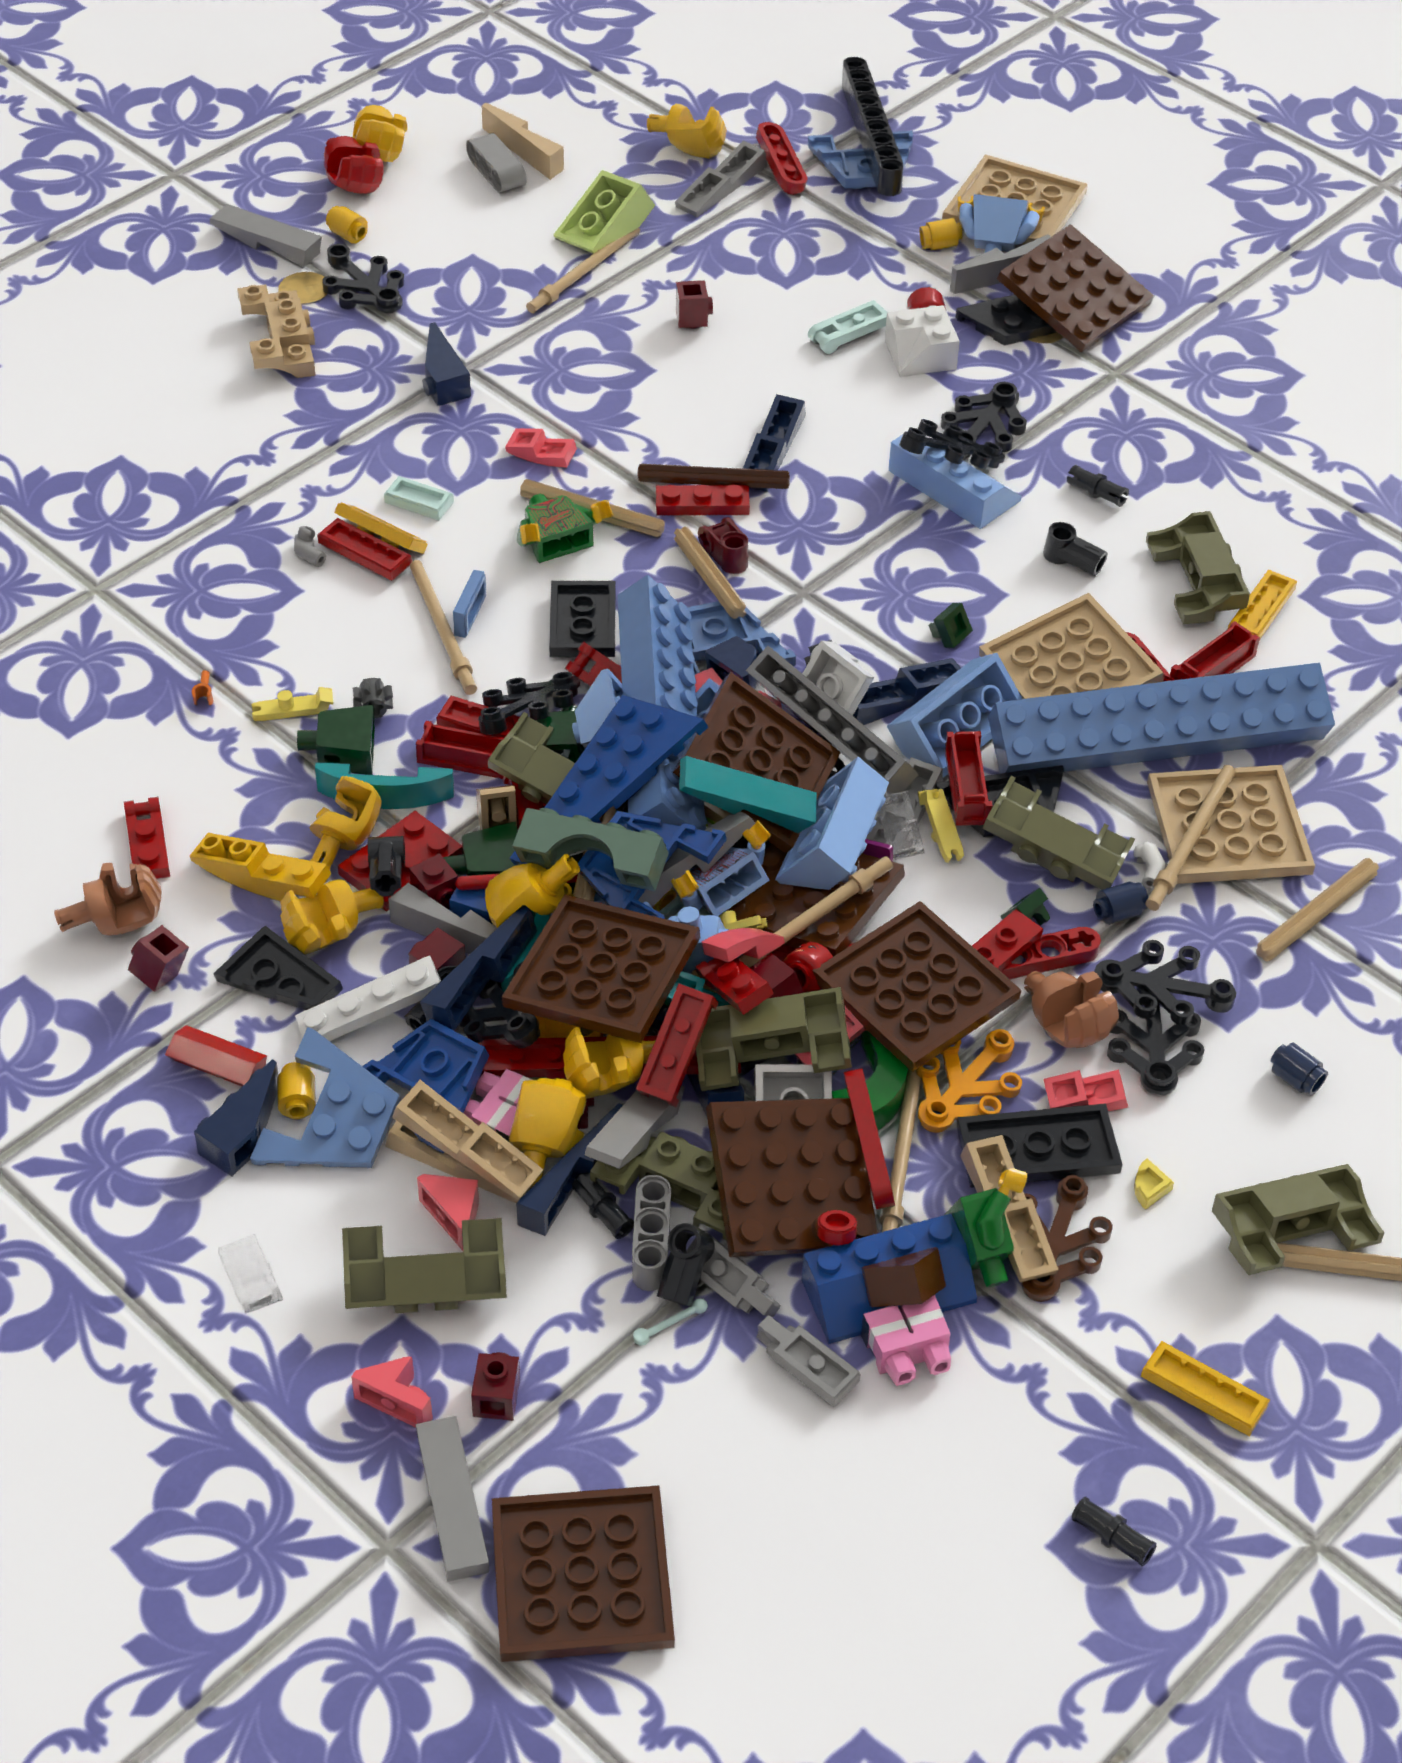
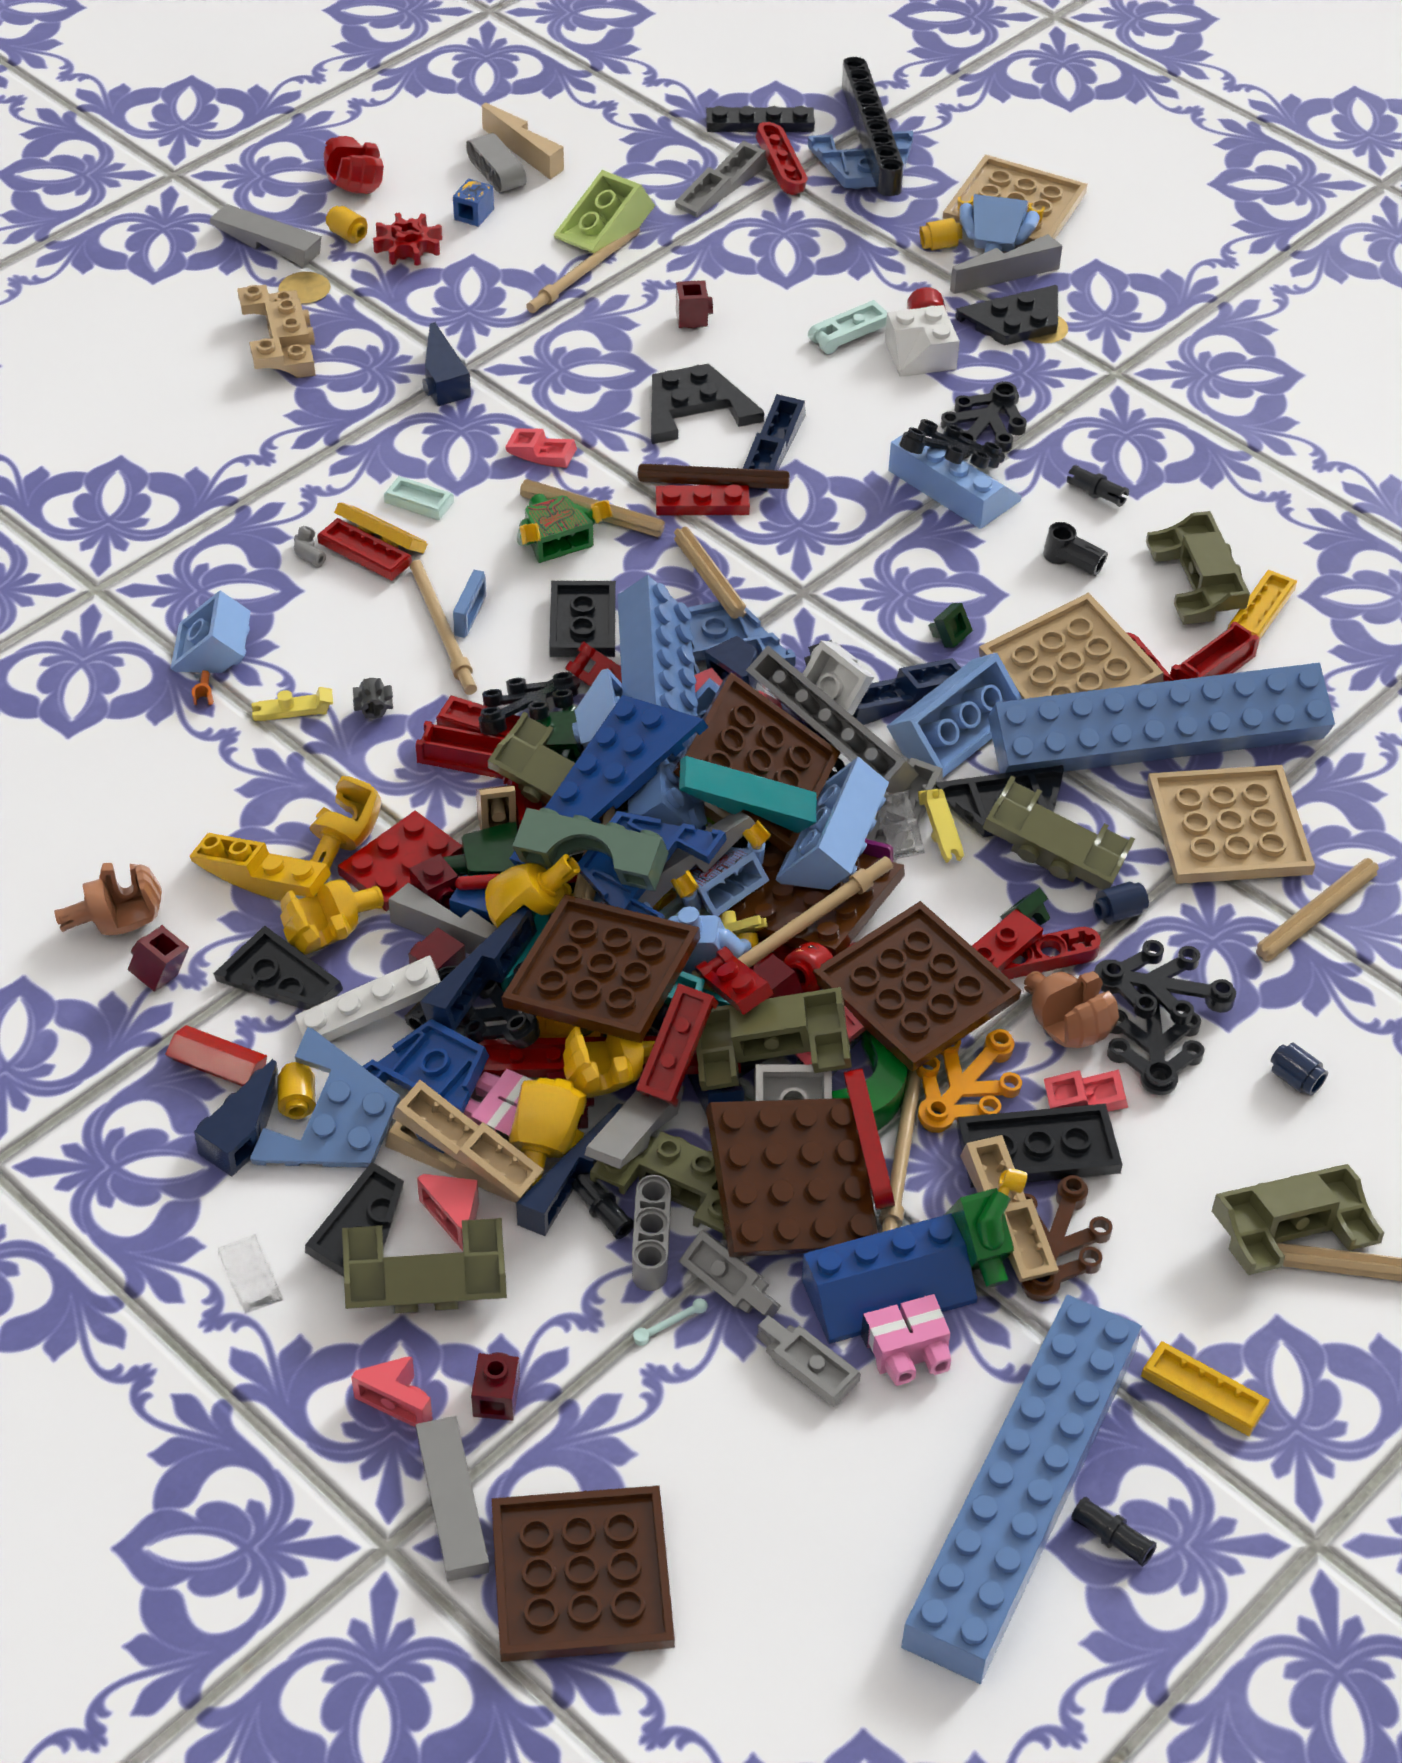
red plate [123,796,170,879] -> none
dark green torso [297,705,375,775] -> none
teal slope [315,762,454,809] -> none
black plant [322,244,404,314] -> none
yellow piece [353,105,408,162] -> none
black piece [368,836,405,896] -> none
yellow piece [647,103,727,159] -> none
black piece [657,1223,715,1307] -> none
dark red piece [698,517,749,574] -> none
coral slope [701,928,785,962] -> none
red tile [817,1210,857,1245] -> none
reddish brown slope [861,1247,946,1307] -> none
red container [945,731,993,826] -> none
reddish brown plate [997,224,1154,353] -> none
white arm [1134,842,1166,890] -> none
light yellow tile [1134,1158,1174,1210] -> none
tan bar [1146,765,1236,911] -> none
none -> light blue slope [170,590,251,673]
none -> black wing [305,1162,404,1276]
none -> red gear [373,212,443,266]
none -> blue brick [453,178,494,227]
none -> black wing [651,363,764,444]
none -> black plate [706,106,815,132]
none -> medium blue brick [901,1294,1142,1684]

